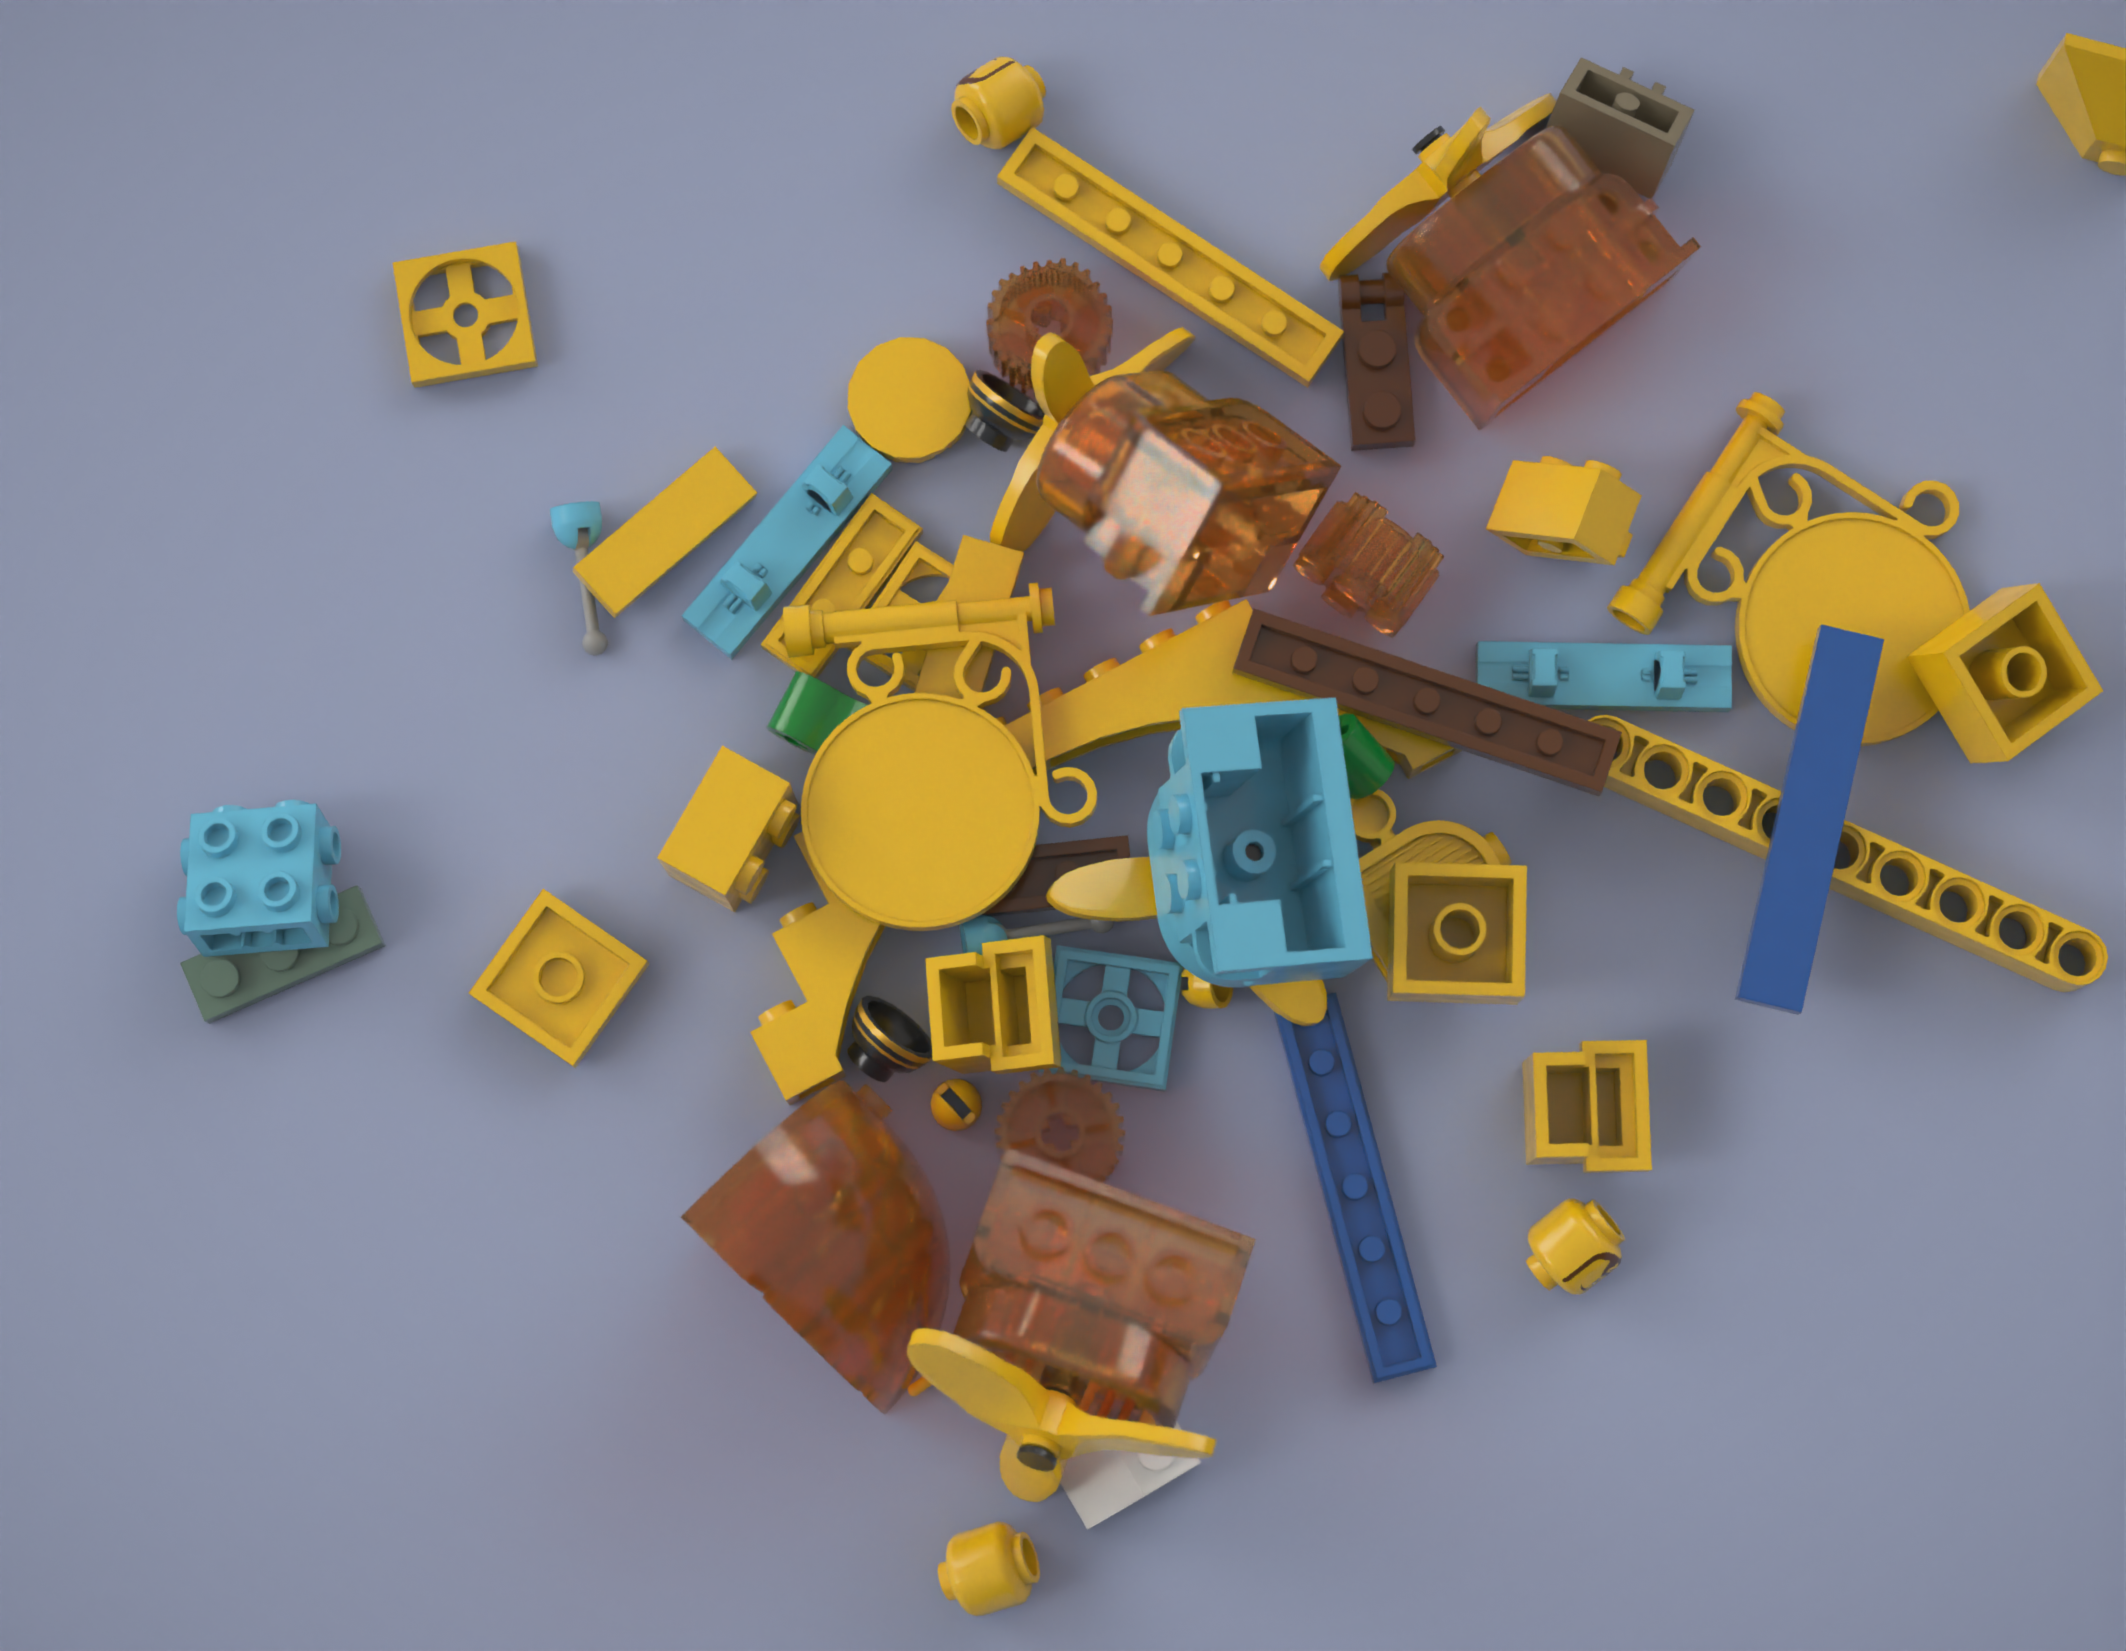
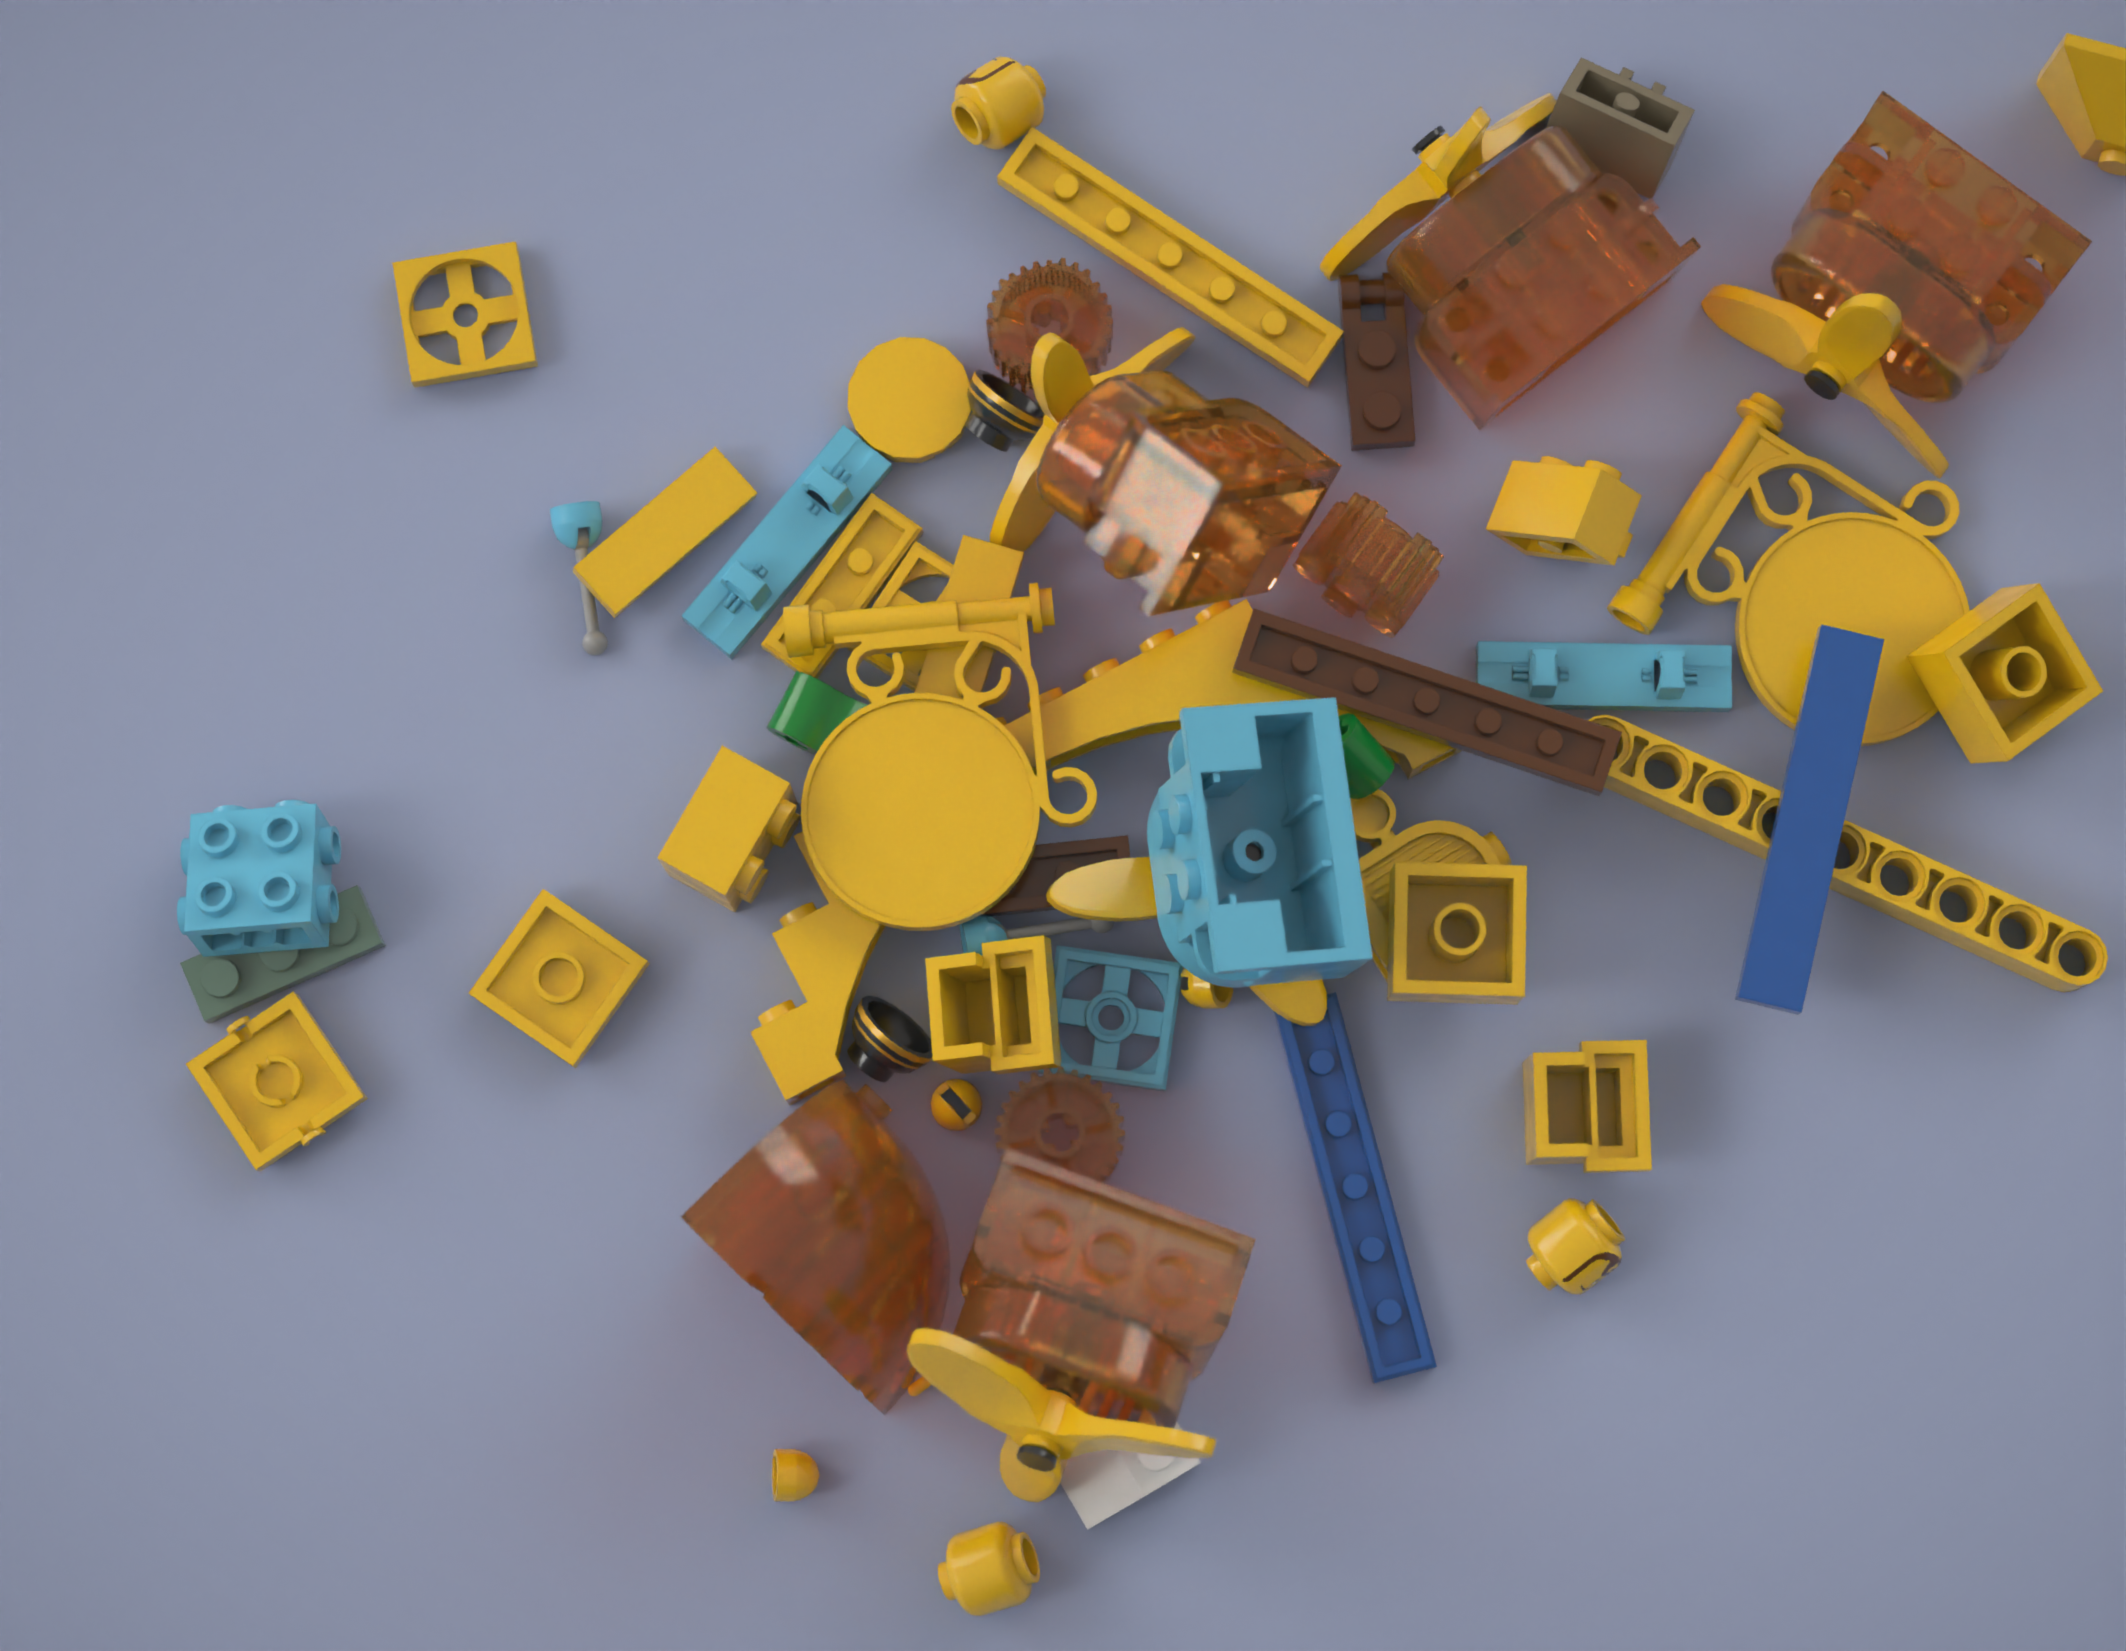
none -> yellow plate [186,991,368,1172]
none -> yellow hinge [772,1449,819,1502]
none -> clear orange brick [1701,91,2092,479]

